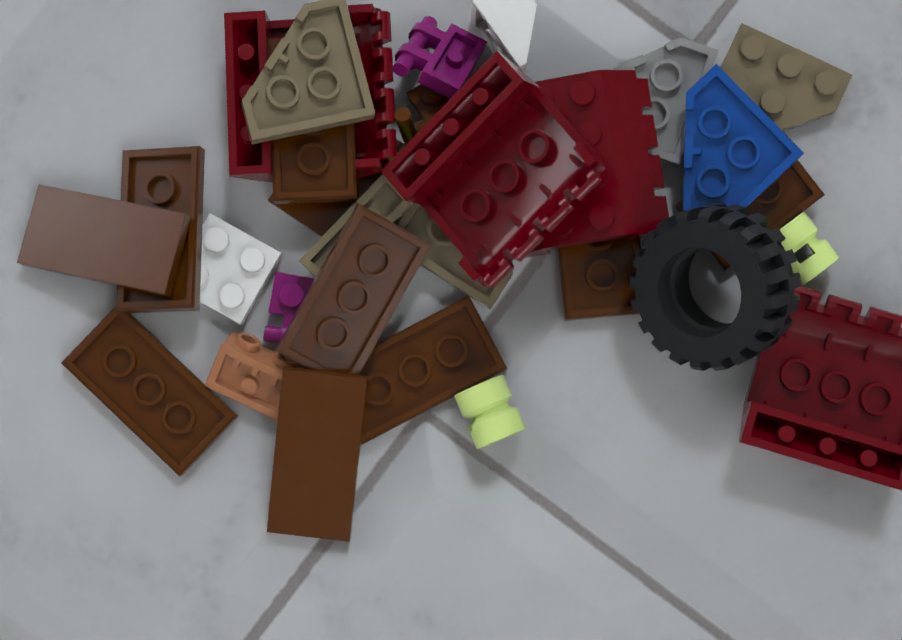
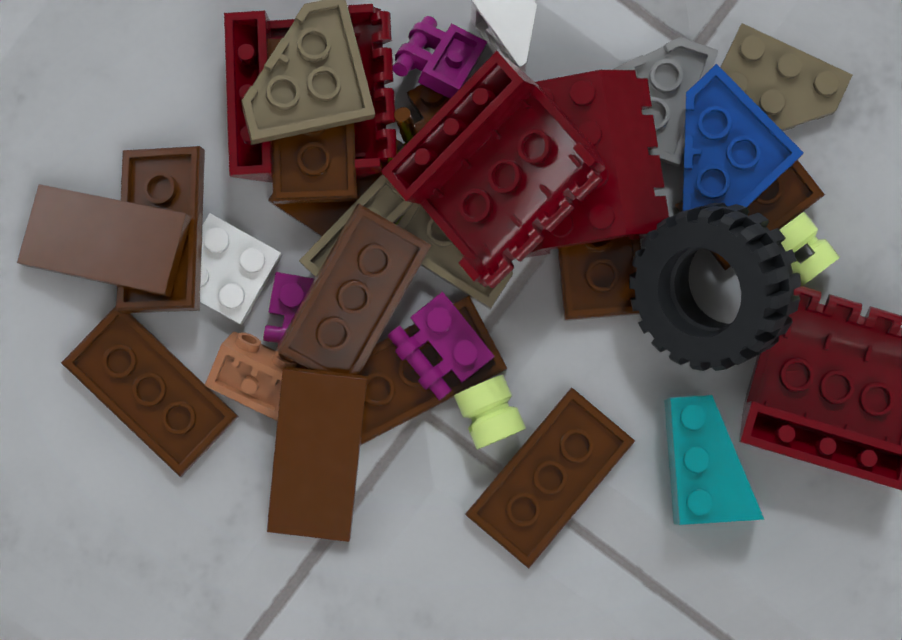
none -> magenta plate [387,291,495,401]
none -> reddish brown tile [465,387,635,569]
none -> teal wedge [664,395,765,525]

